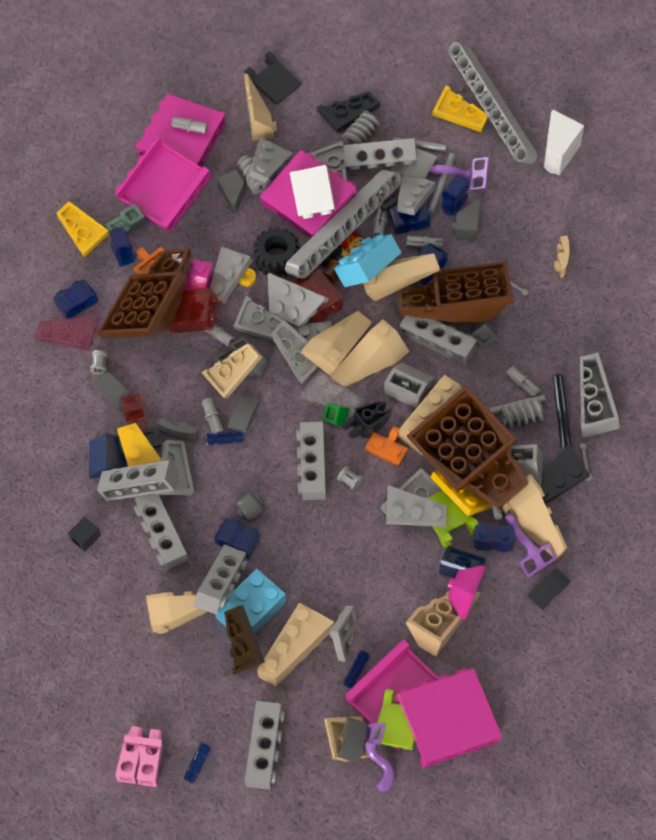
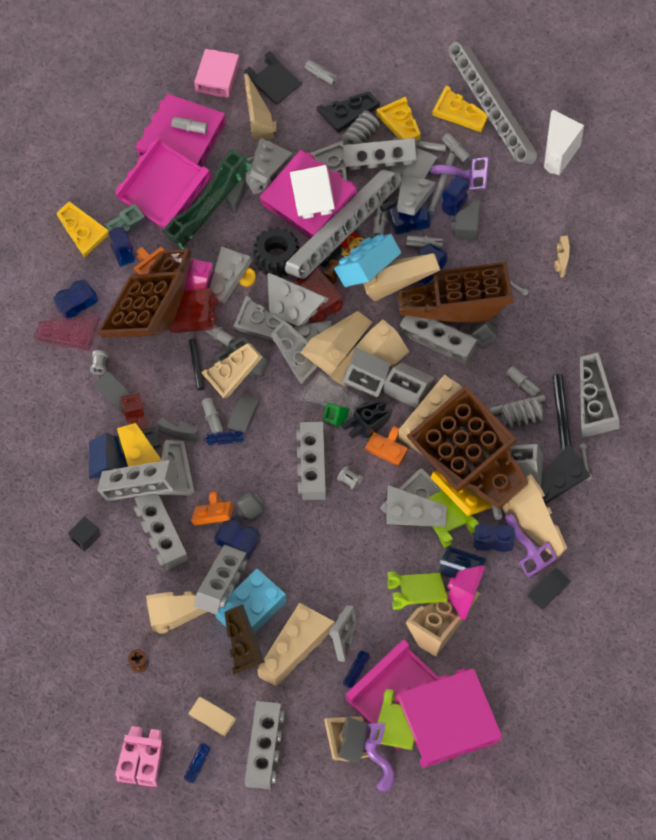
none -> reddish brown bush [128,649,148,673]
none -> clear green arch [162,148,251,249]
none -> tan slope [188,697,236,736]
none -> black bar [189,338,205,391]
none -> orange plate [191,491,234,526]
none -> bright pink brick [195,49,240,98]
none -> light grey axle [305,60,338,86]
none -> light grey slope [340,348,390,398]
none -> yellow wing [376,97,421,141]
none -> lime flag [387,572,448,610]
none -> light grey axle [442,133,472,164]

